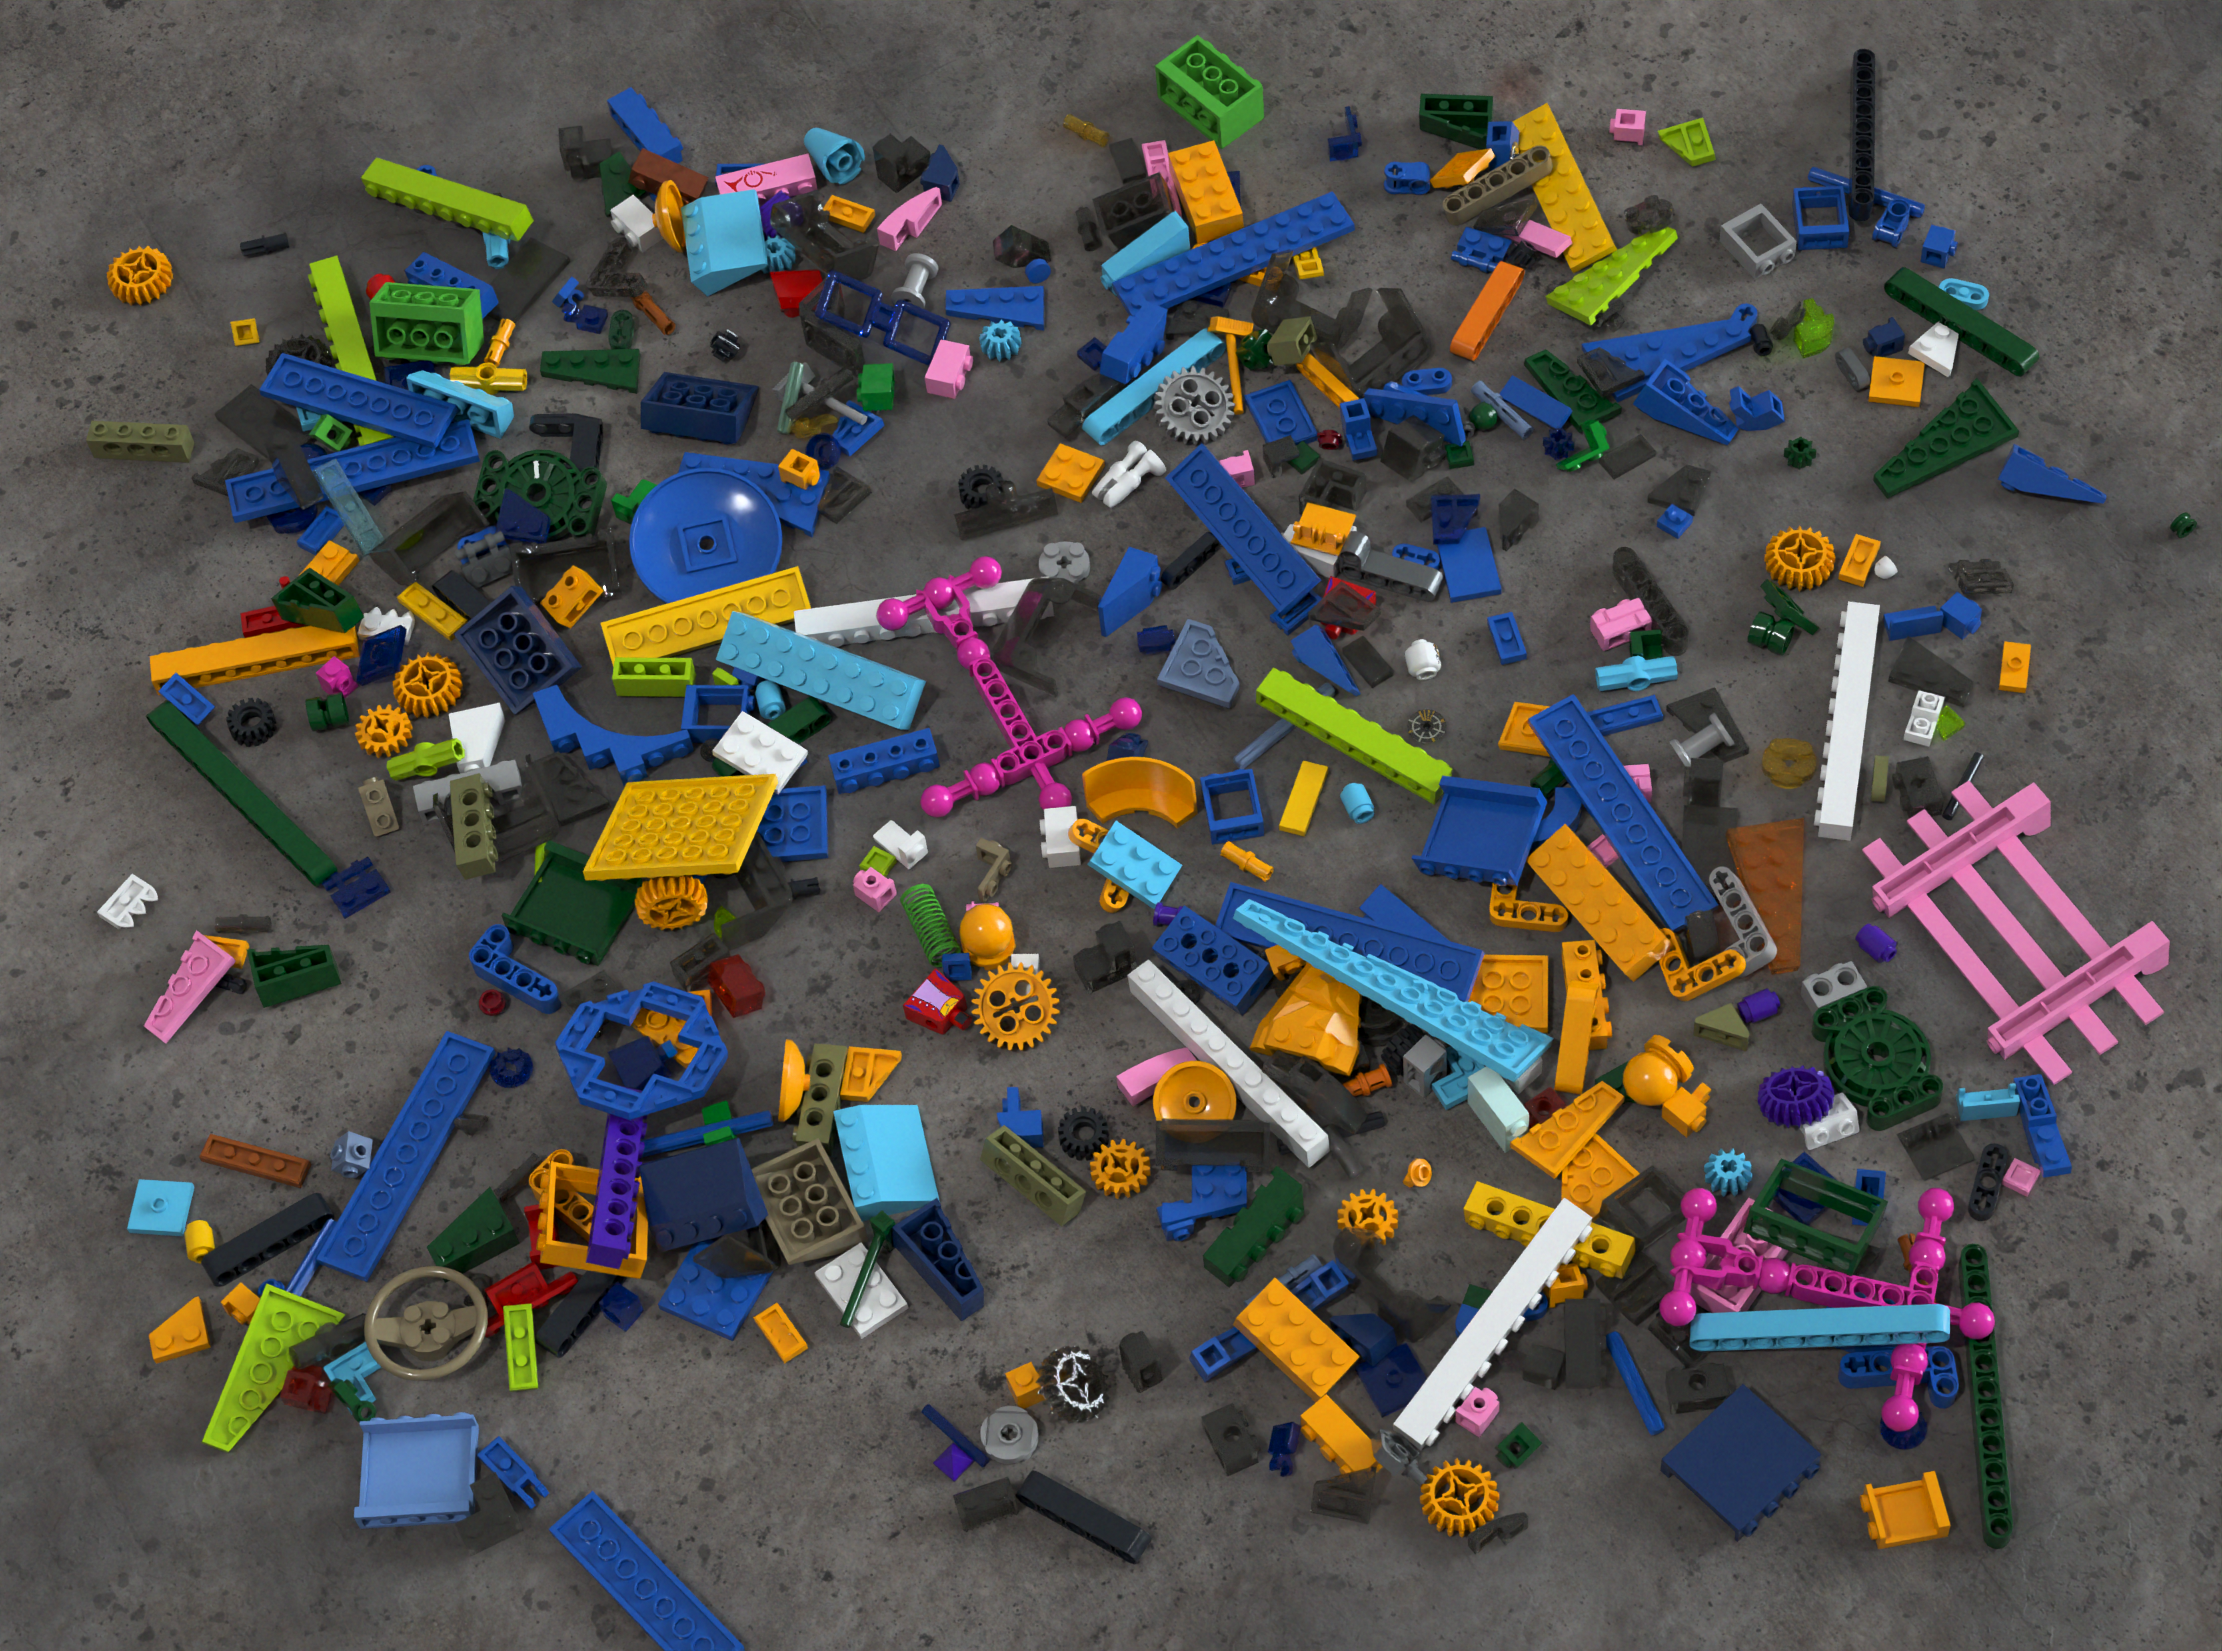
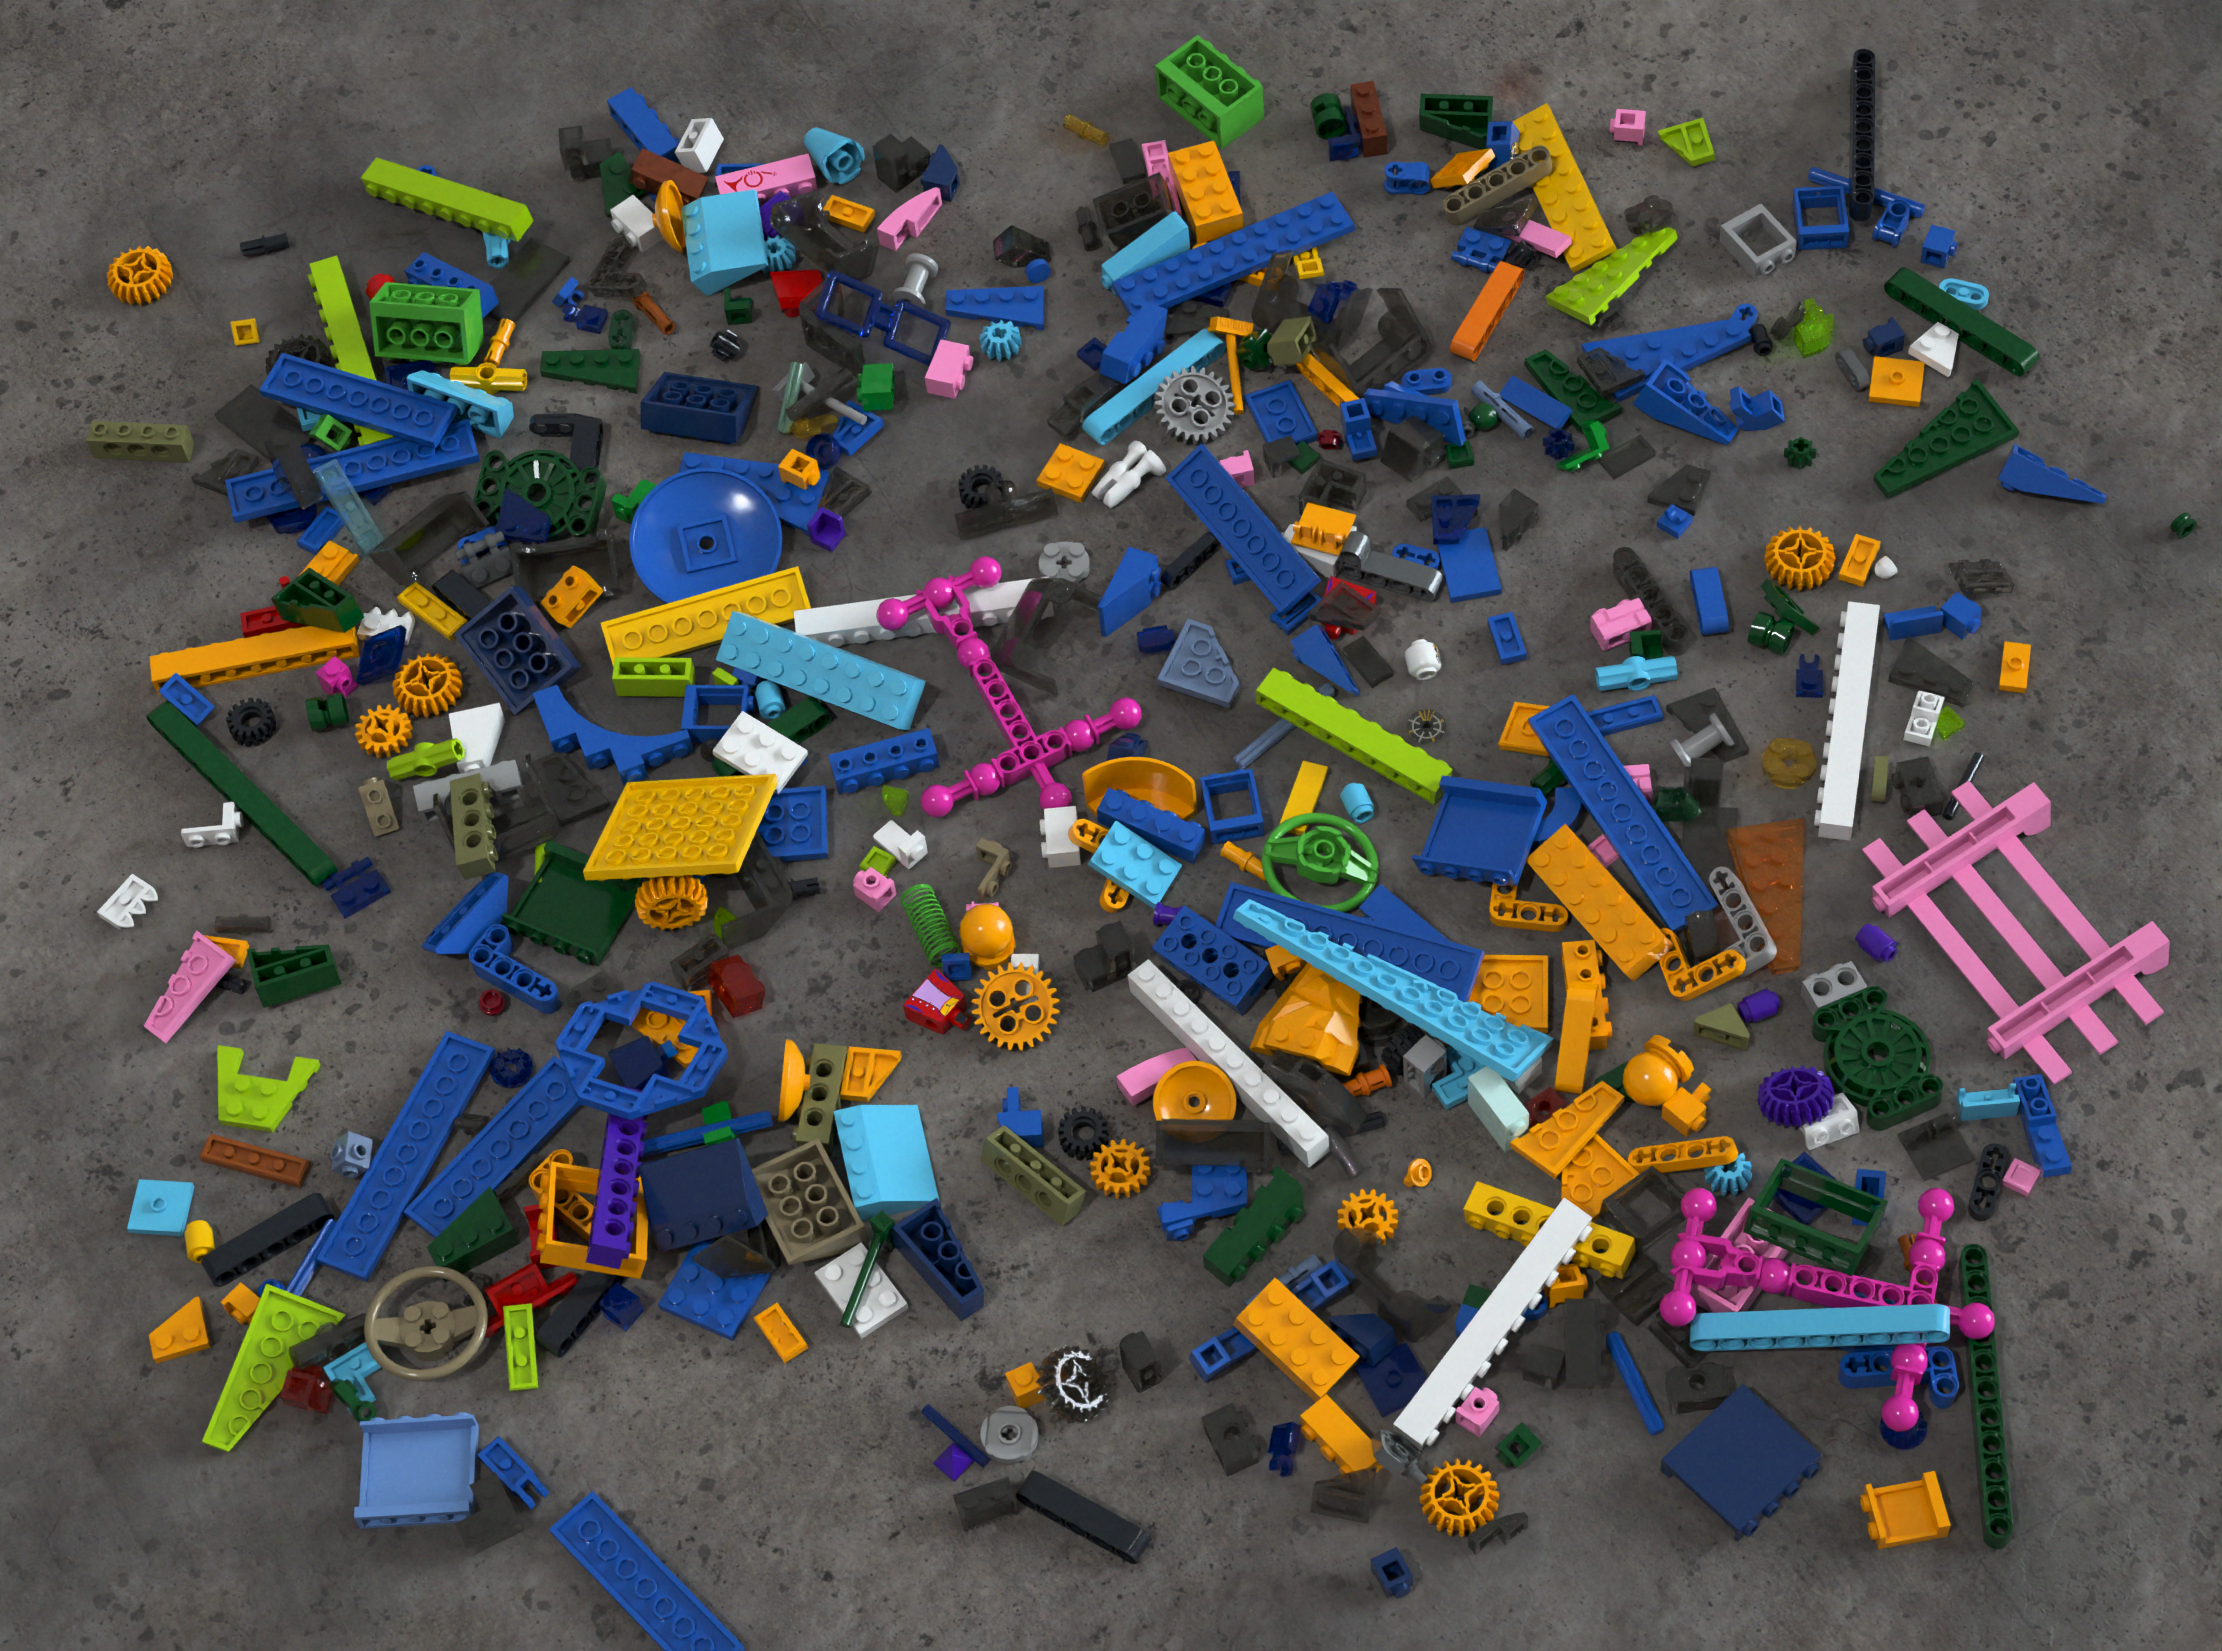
none -> white bracket [181,802,243,848]
none -> lime wing [217,1045,321,1133]
none -> blue plate [403,1056,581,1238]
none -> blue wedge [421,872,509,954]
none -> white brick [675,118,724,173]
none -> dark green panel [724,288,752,325]
none -> dark purple panel [807,507,846,552]
none -> clear neon green tile [882,785,909,817]
none -> blue brick [1097,788,1205,864]
none -> bright green piece [1262,813,1379,913]
none -> clear blue bracket [1307,280,1364,323]
none -> dark green wheel [1310,93,1347,139]
none -> copper brick [1350,81,1387,158]
none -> dark blue brick [1370,1547,1413,1599]
none -> light orange beam [1628,1136,1738,1175]
none -> clear green piece [1650,786,1701,822]
none -> blue beam [1690,567,1729,635]
none -> clear blue plate [1796,654,1823,698]

